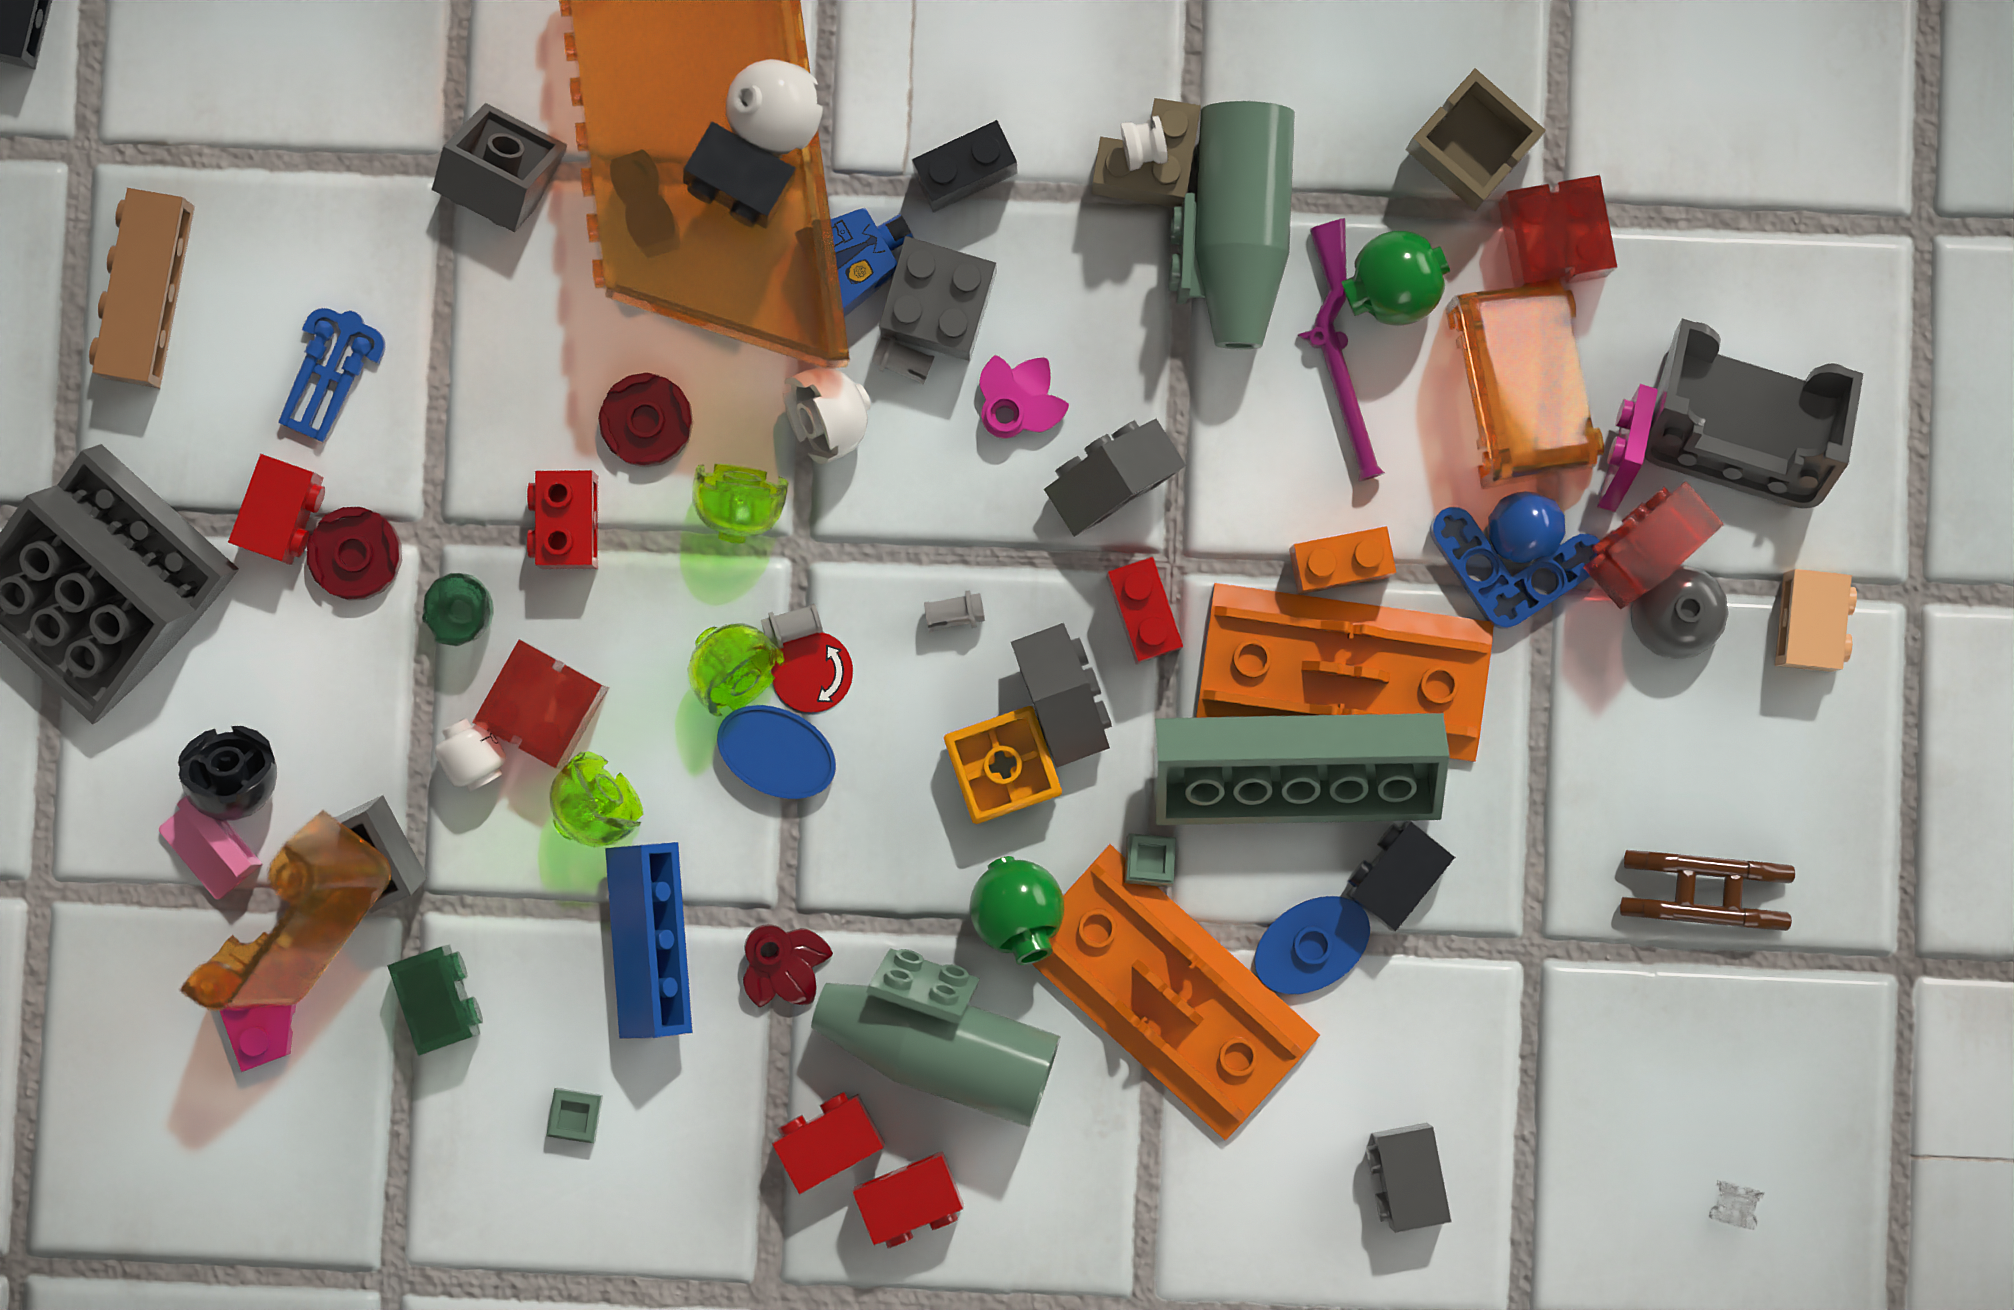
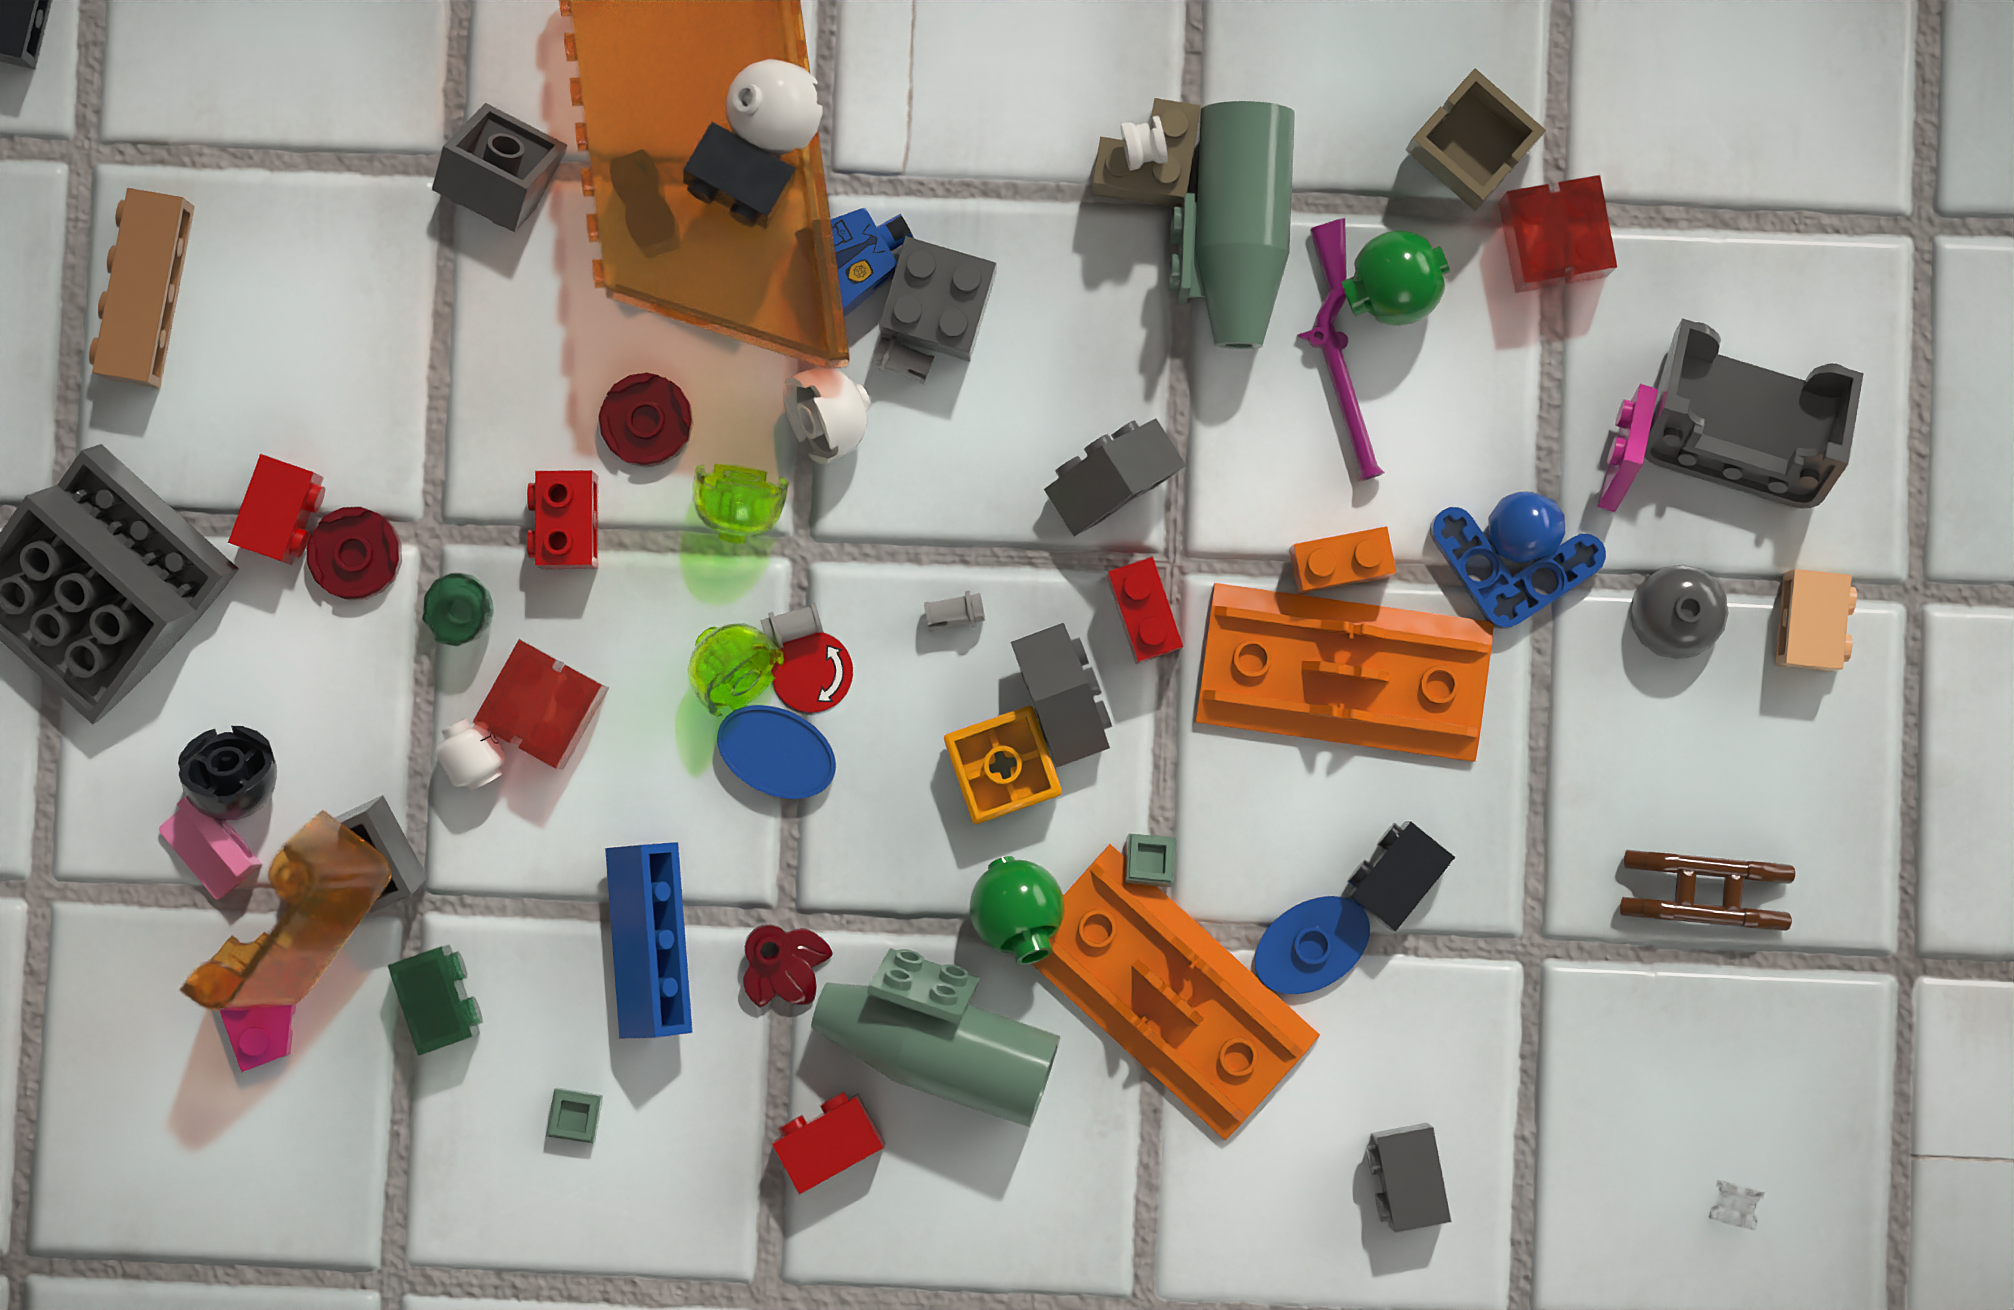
blue piece [278,308,386,442] -> none
clear neon green cylinder [549,751,644,848] -> none
red brick [852,1151,964,1248] -> none
black brick [912,120,1017,213] -> none
dark pink plate [979,355,1069,439] -> none
sand green brick [1153,713,1450,825] -> none
clear orange windscreen [1445,282,1604,489] -> none
clear red piece [1583,481,1724,610] -> none

